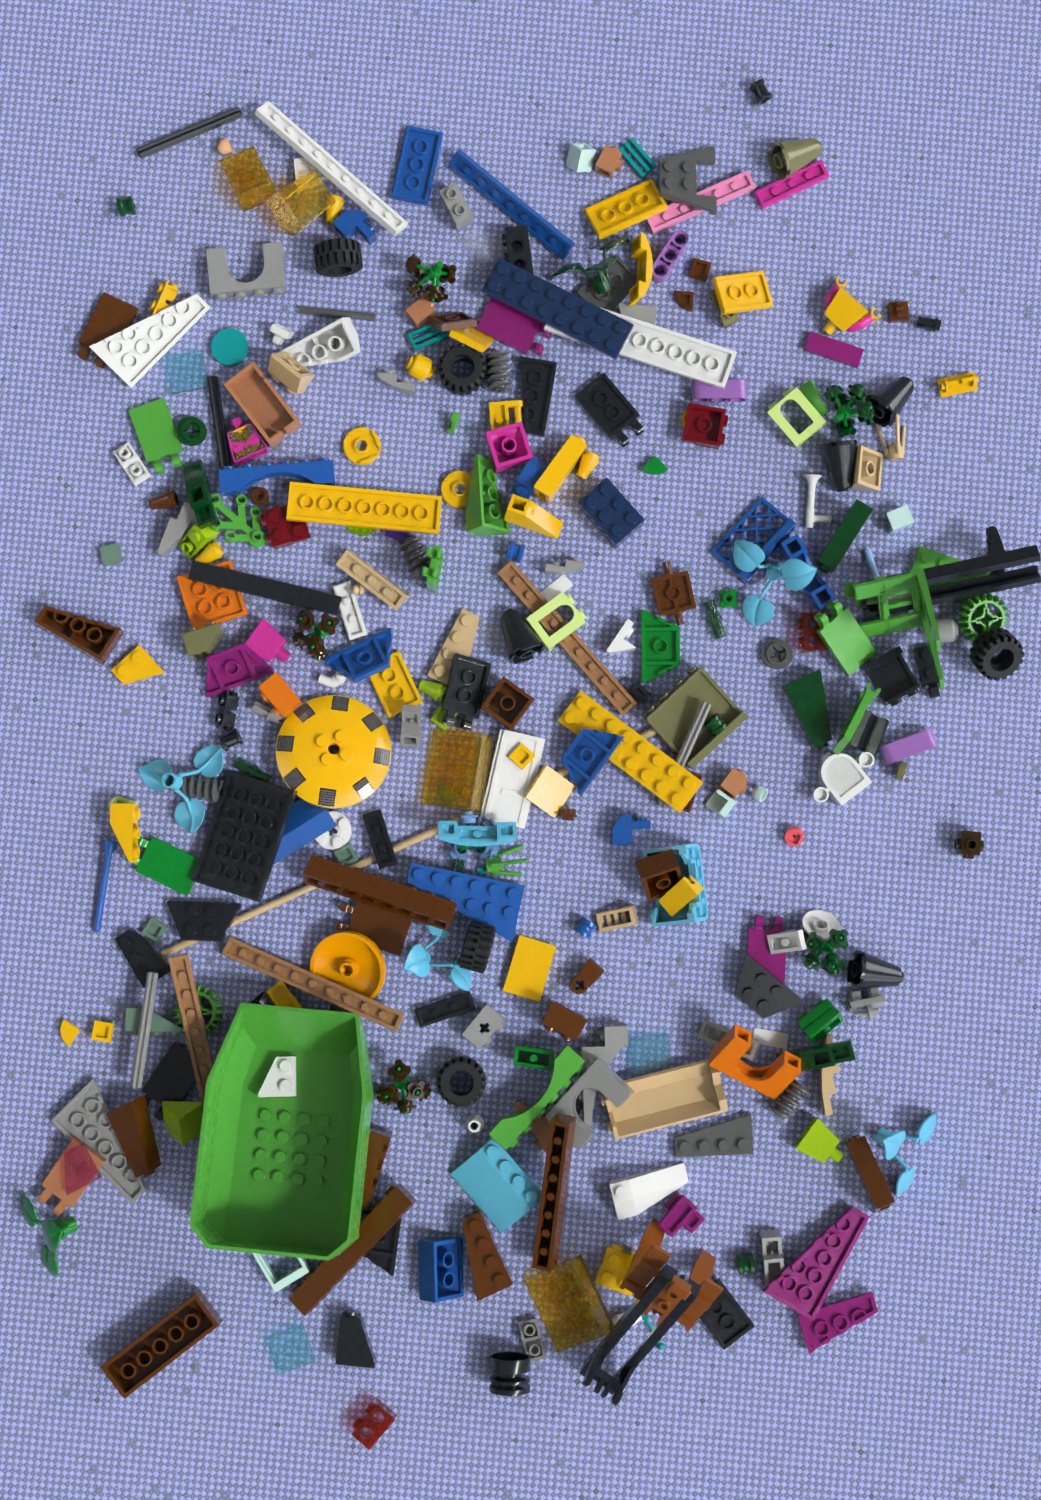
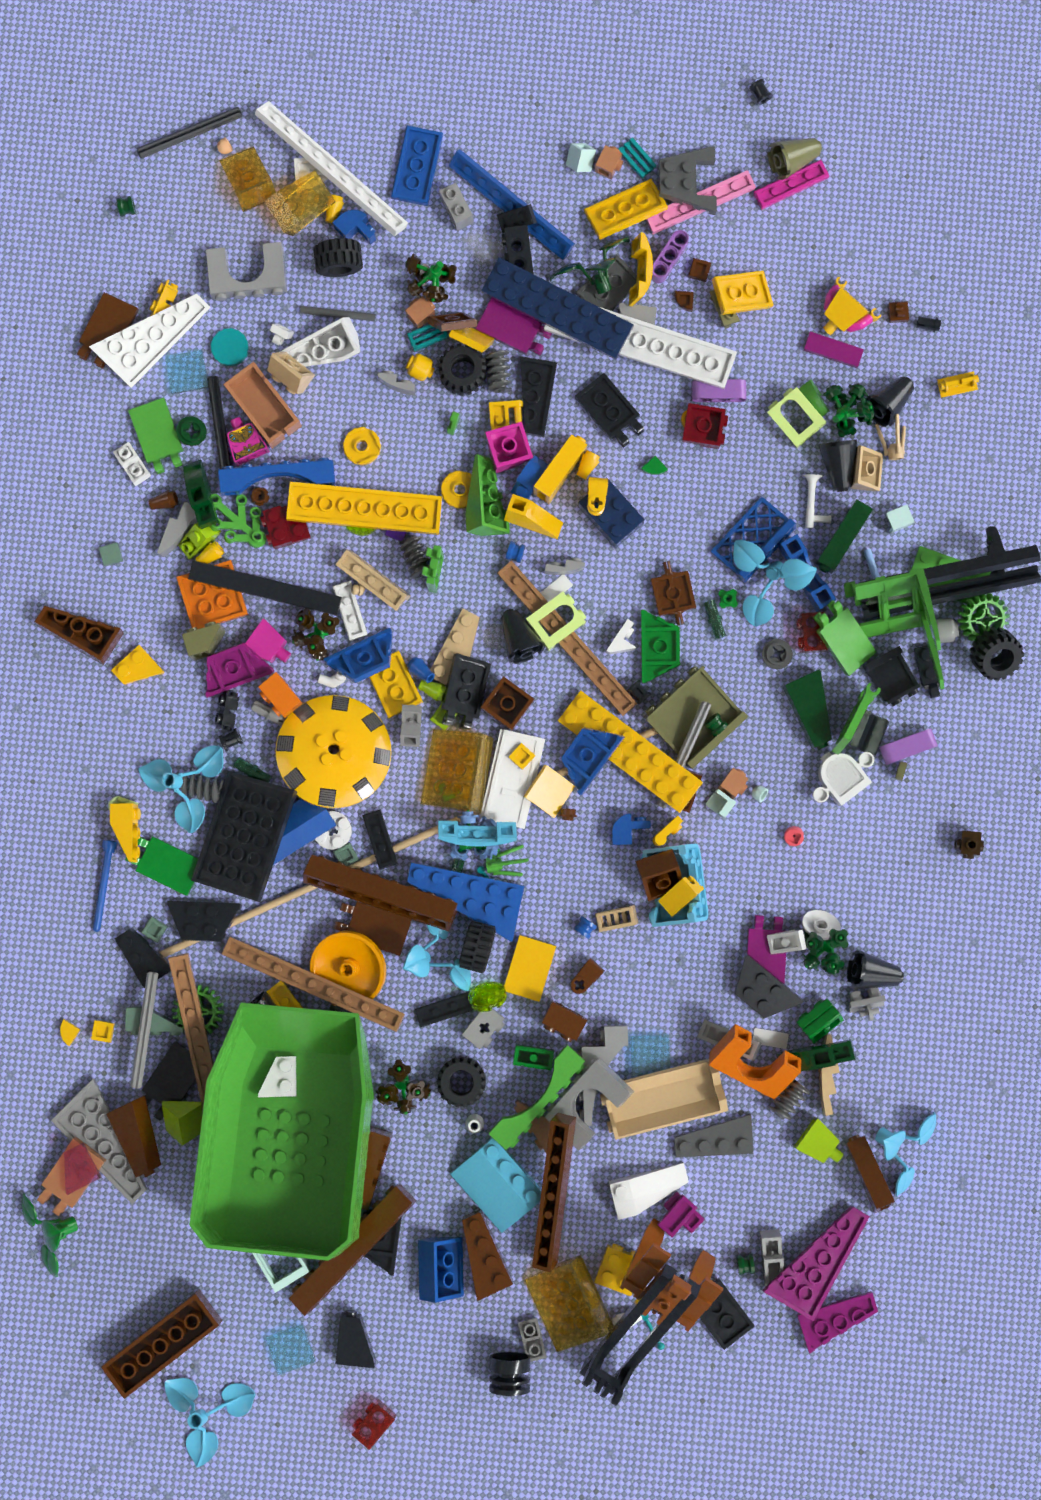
none -> medium azure plant [165,1378,255,1467]
none -> blue cone [407,657,435,683]
none -> clear neon green tile [468,982,507,1012]
none -> black plate [497,204,537,233]
none -> yellow piece [587,477,608,516]
none -> yellow plate [652,816,683,846]

